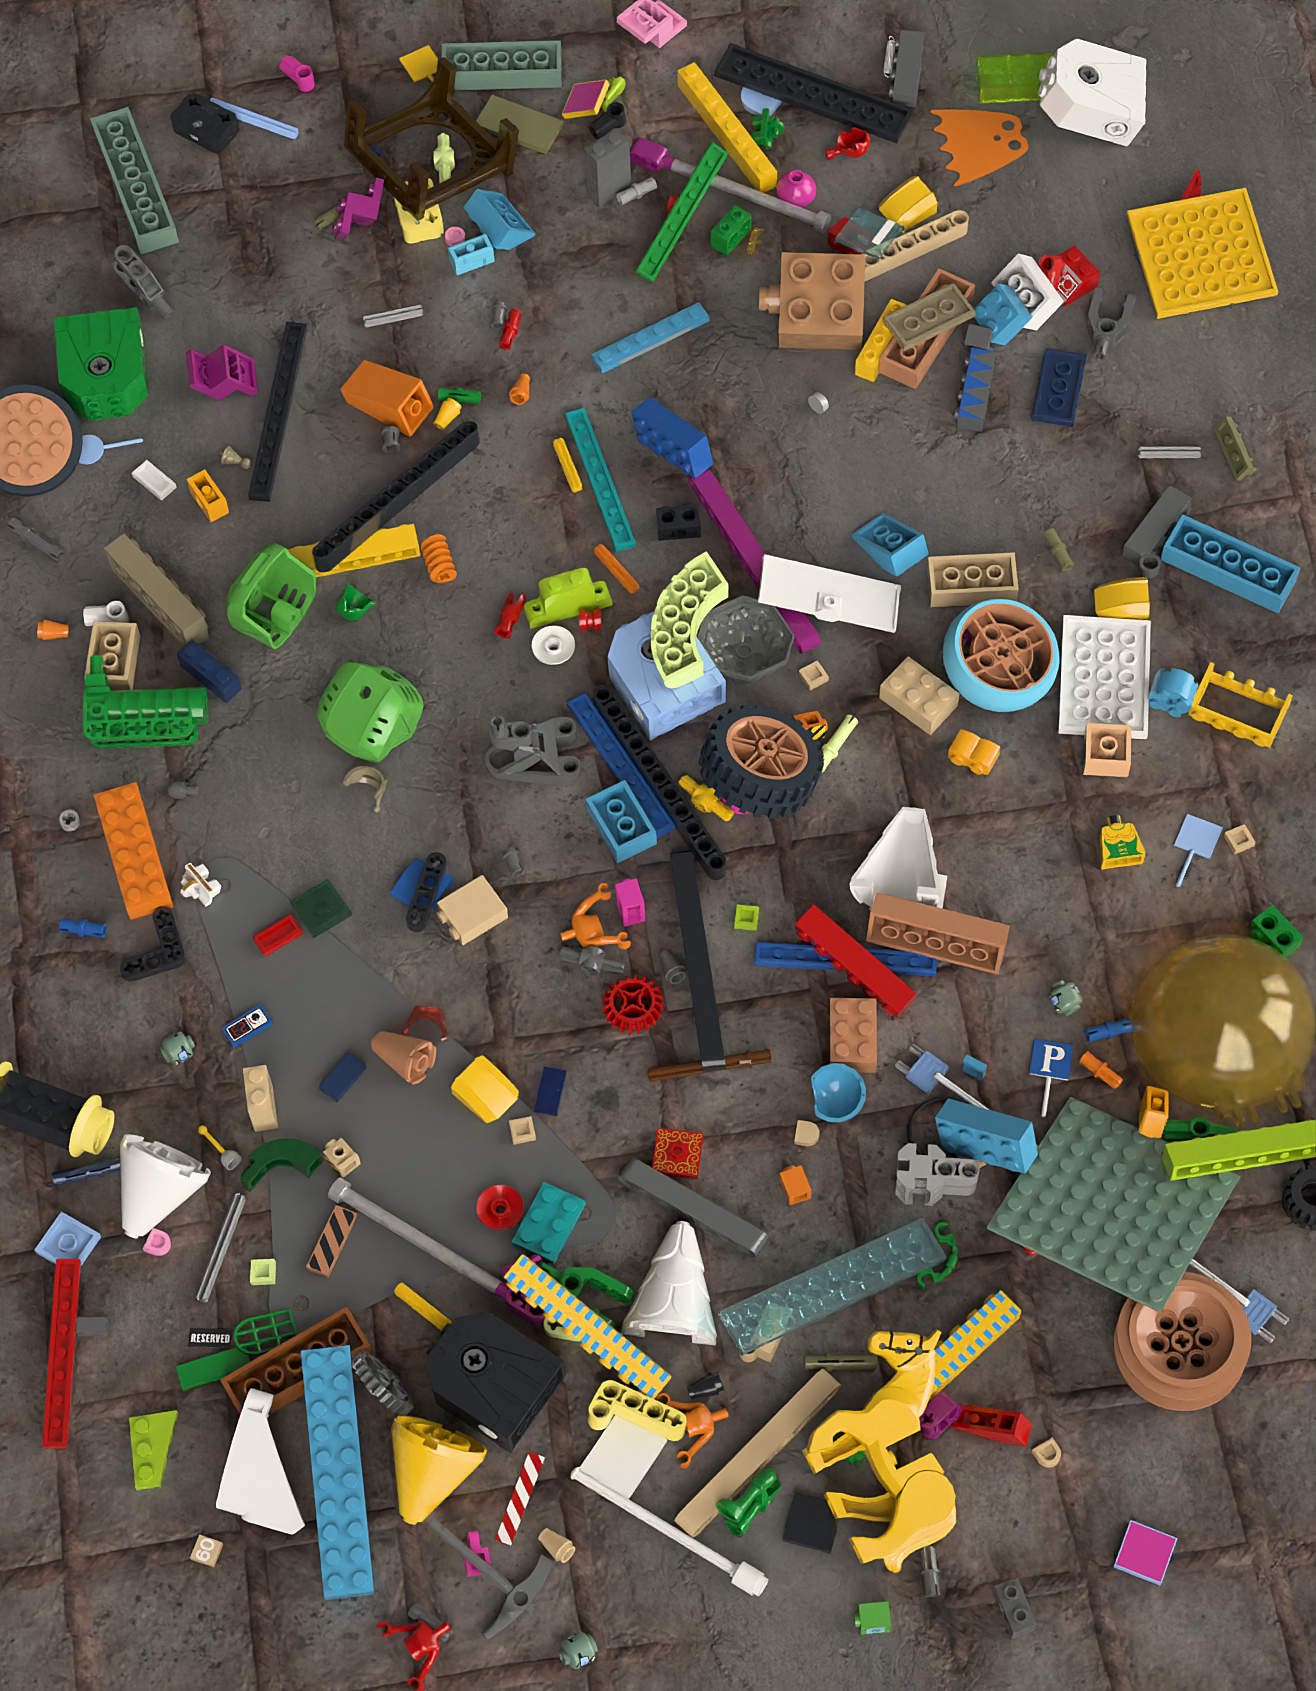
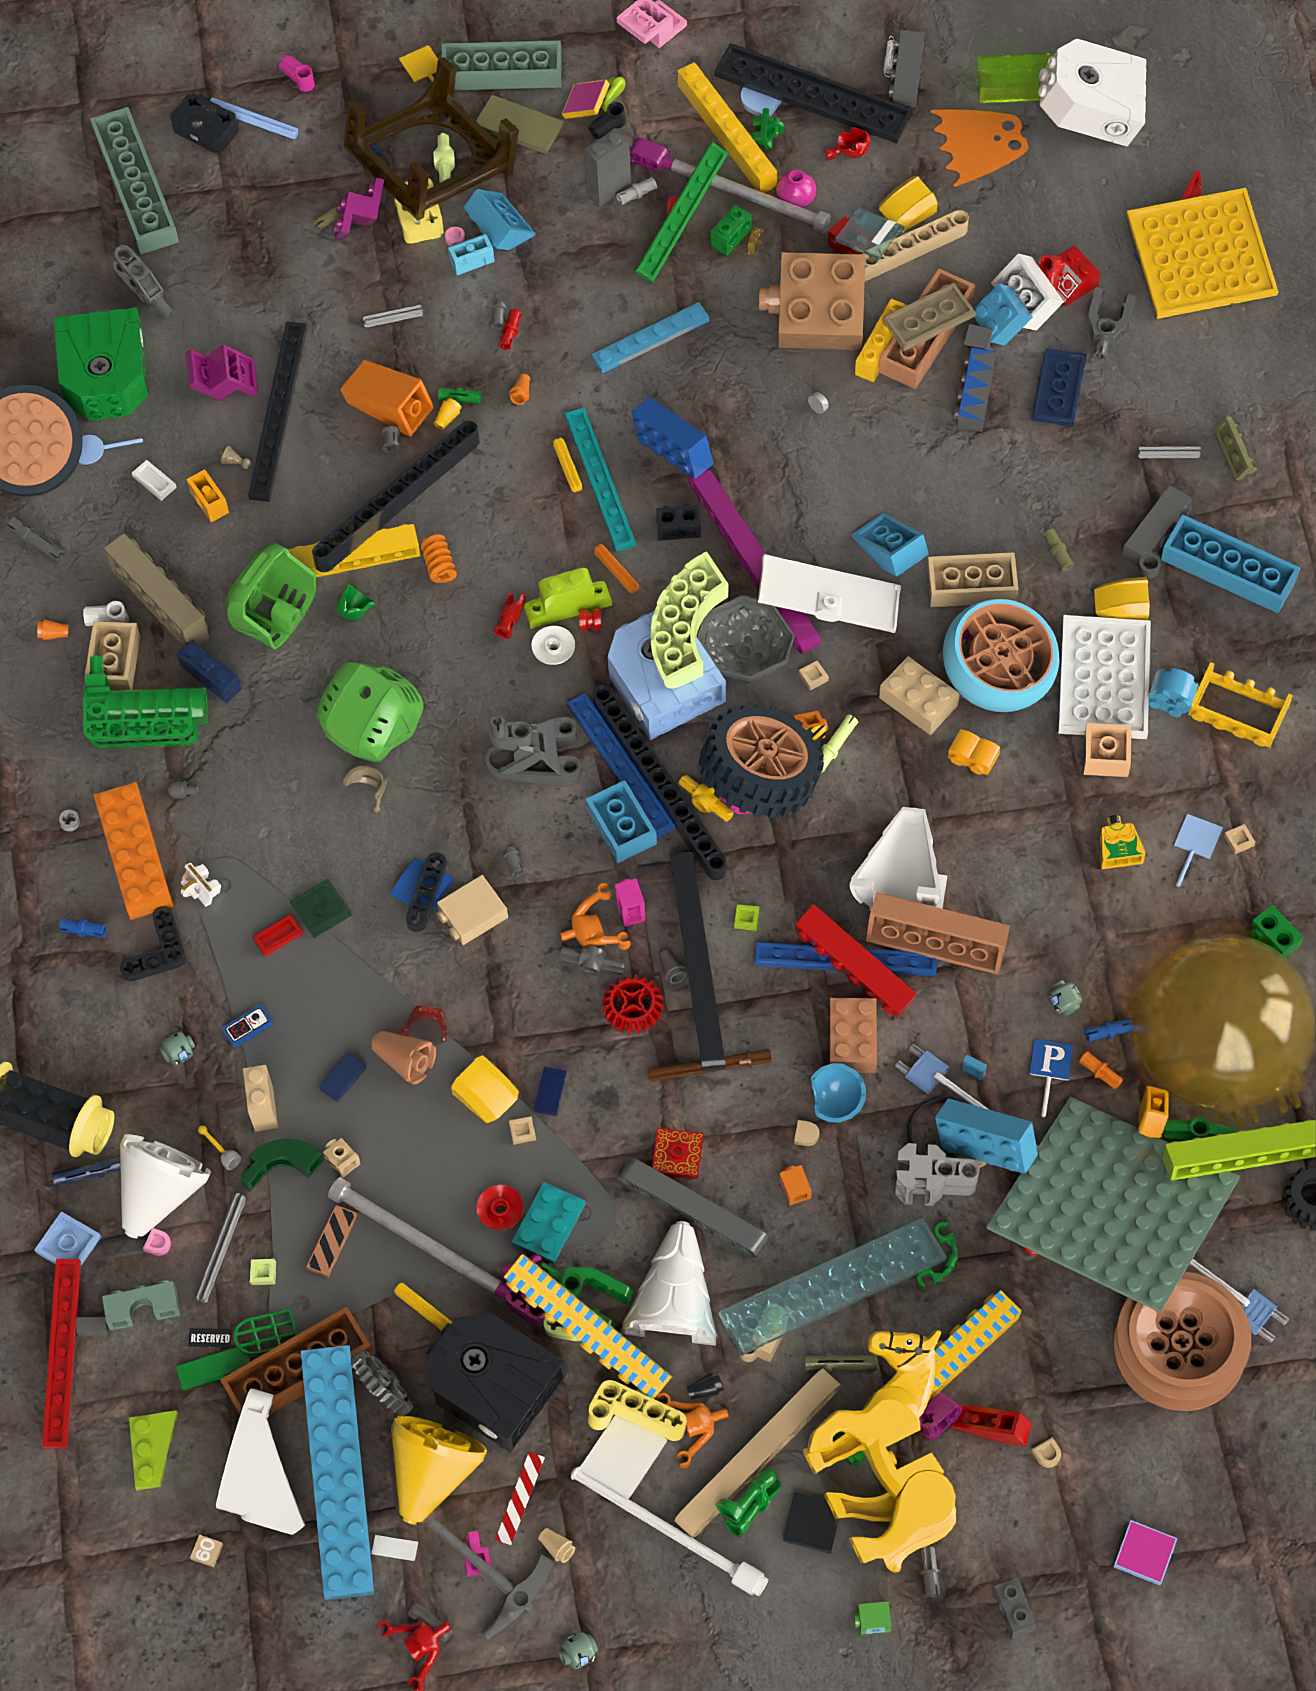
none -> sand green arch [102,1280,181,1331]
none -> white sticker [371,1535,418,1561]

